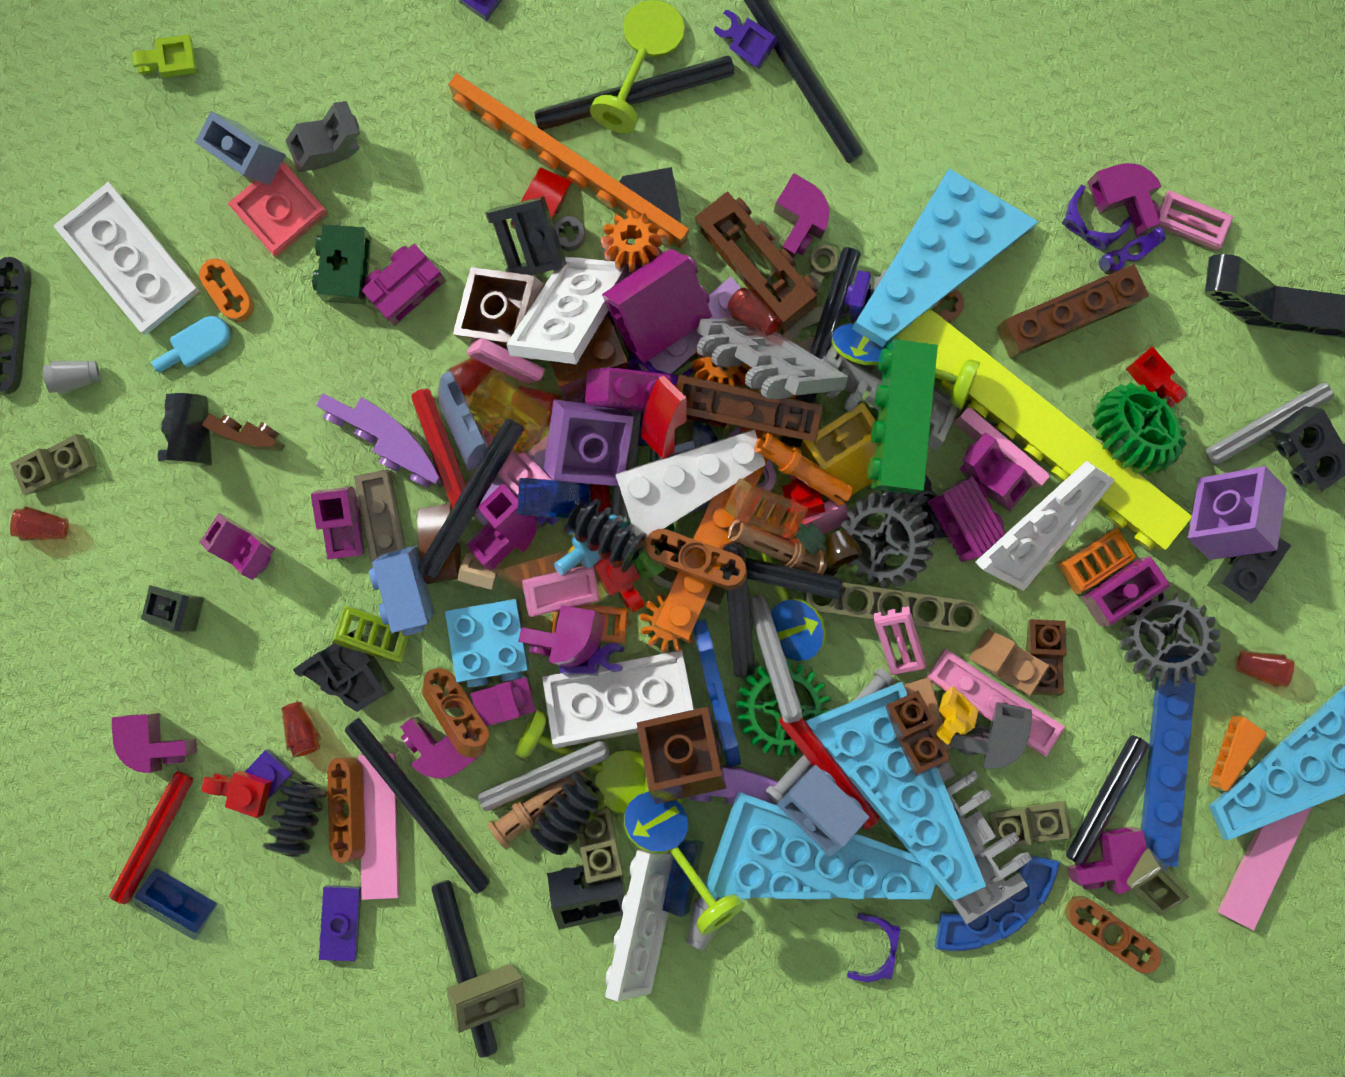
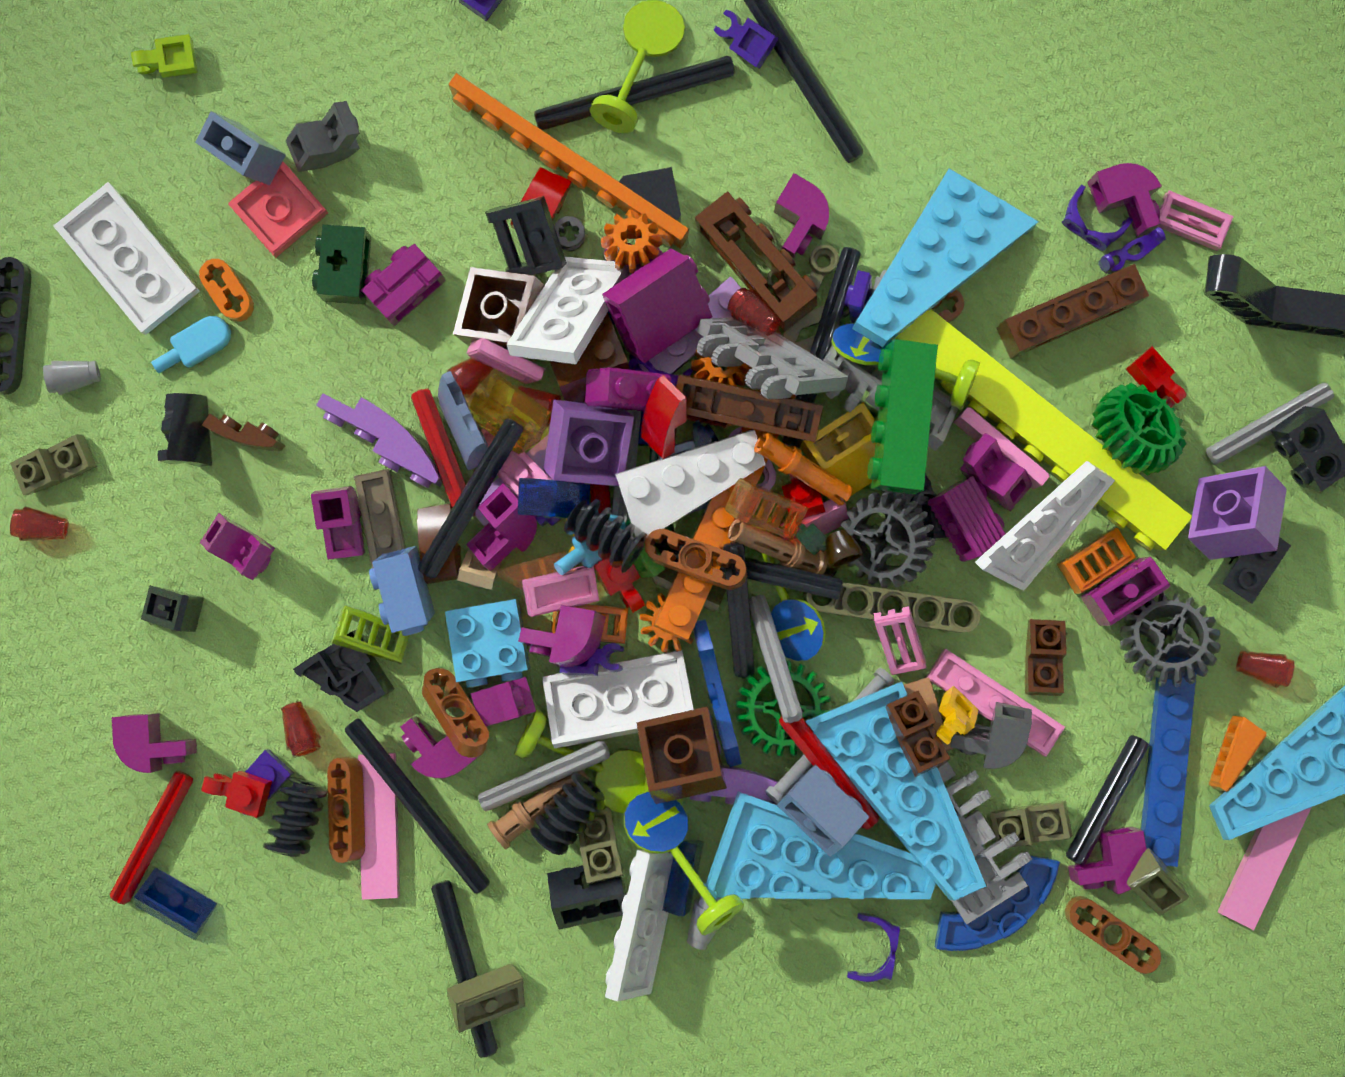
dark purple plate [319,885,361,962] -> none
medium nougat slope [969,629,1049,697] -> none

